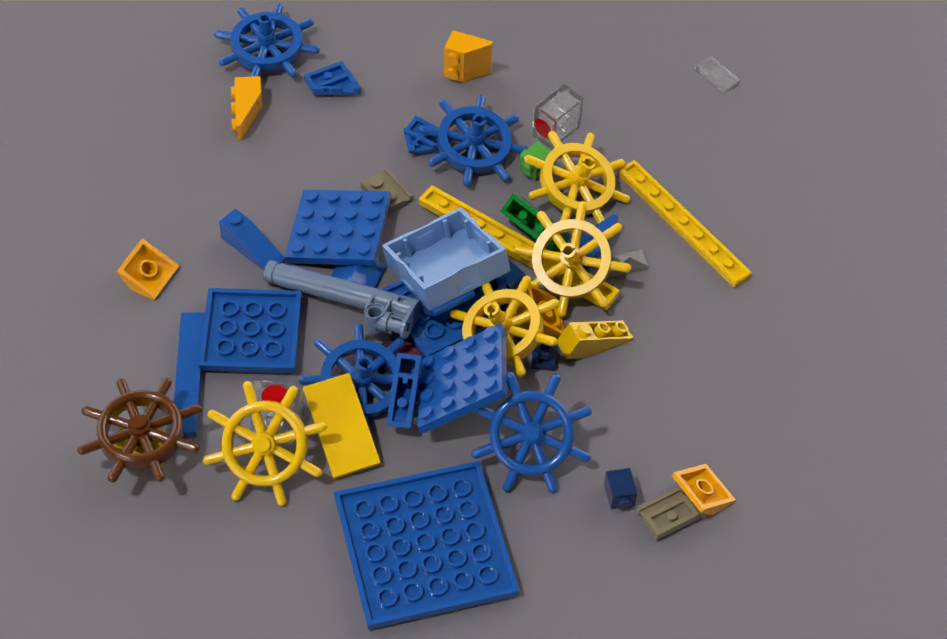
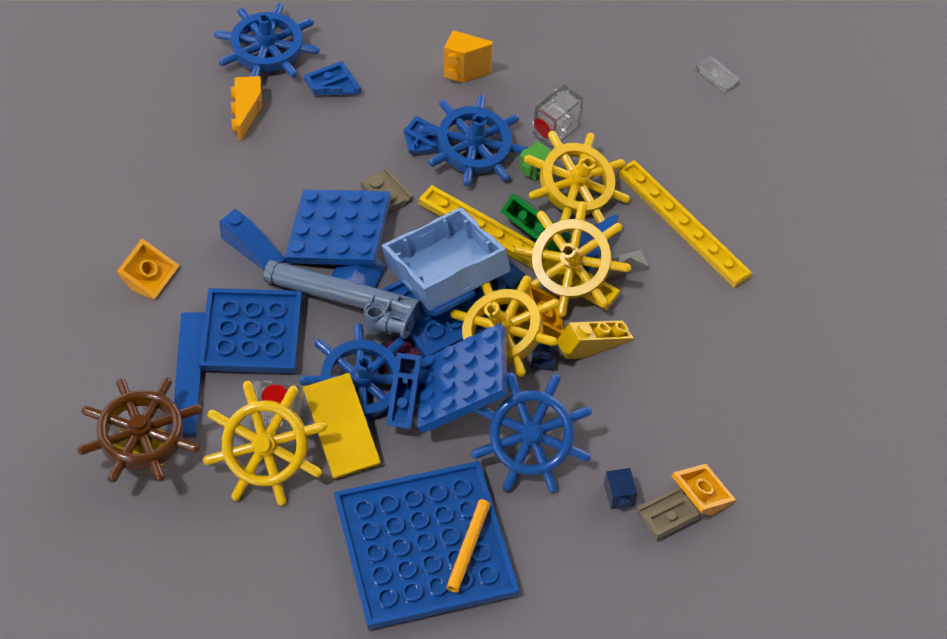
none -> light orange piece [446,499,490,593]

